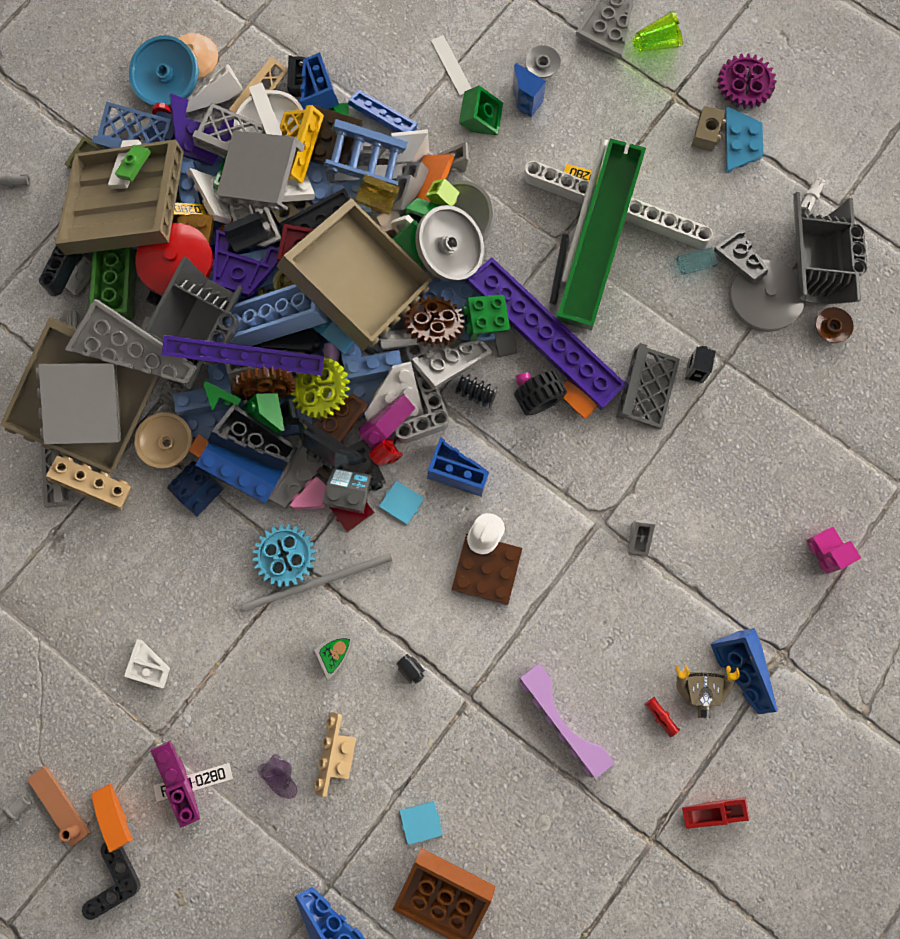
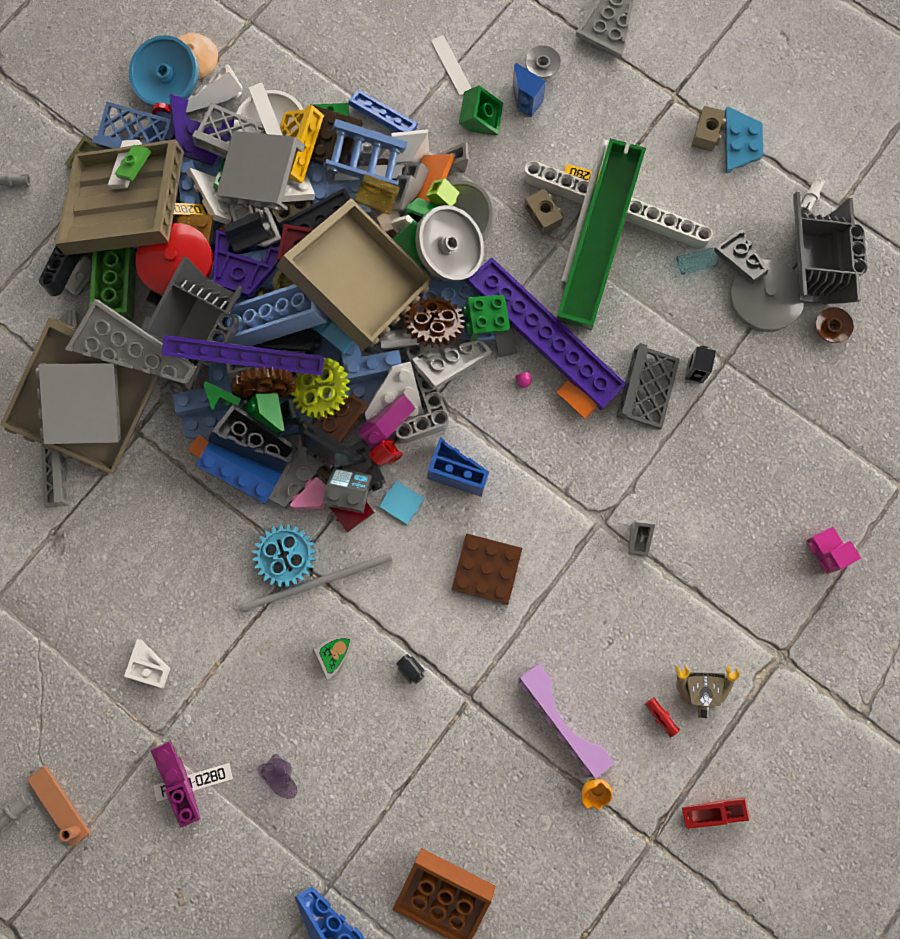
tan brick [46,455,131,511] -> none
black beam [82,842,141,920] -> none
orange slope [92,784,133,852] -> none
tan dish [134,412,193,469] -> none
dark blue bracket [167,461,224,516] -> none
tan fence [229,56,288,113] -> none
black hinge [287,55,306,97] -> none
blue wedge [299,52,339,110] -> none
tan bracket [314,712,356,798] -> none
lavender cone [322,343,341,363] -> none
medium azure piece [400,801,443,845] -> none
black piece [455,374,498,408] -> none
white piece [467,514,505,554] -> none
black tyre [514,371,567,416] -> none
black bar [549,234,569,305] -> none
clear neon green cone [632,11,683,52] -> none
blue wedge [710,628,777,714] -> none
magenta gear [717,53,777,109] -> none
none -> dark tan brick [524,189,564,235]
none -> light orange hair [581,778,613,810]

